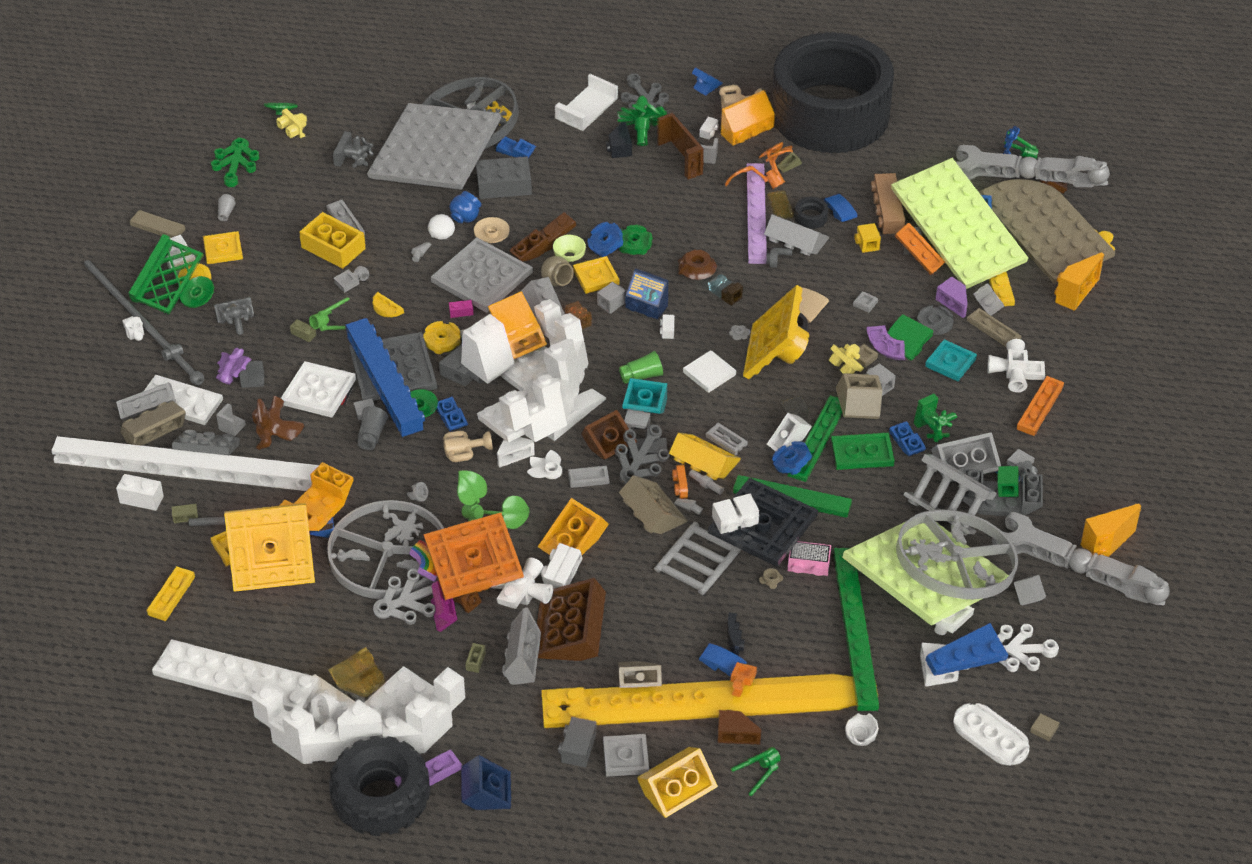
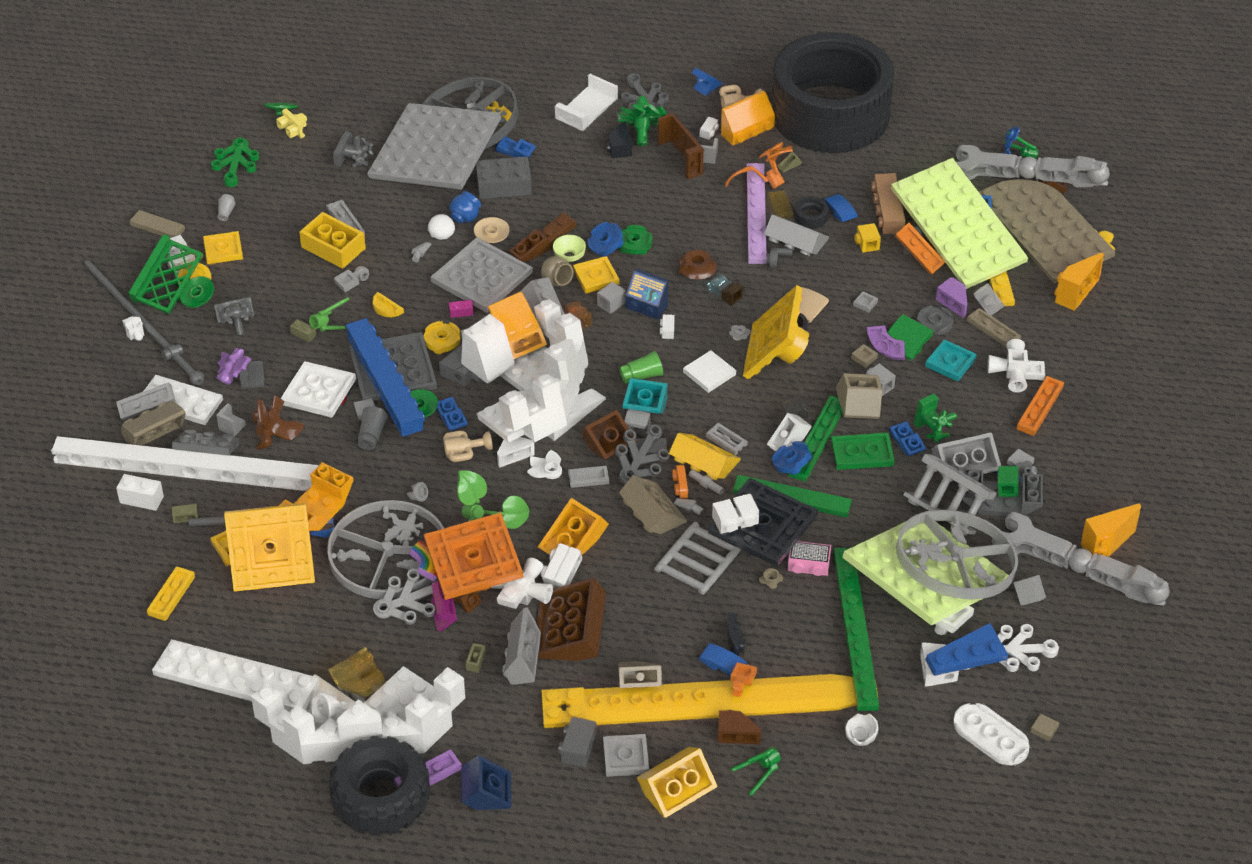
light yellow hips [829,344,864,374] -> none

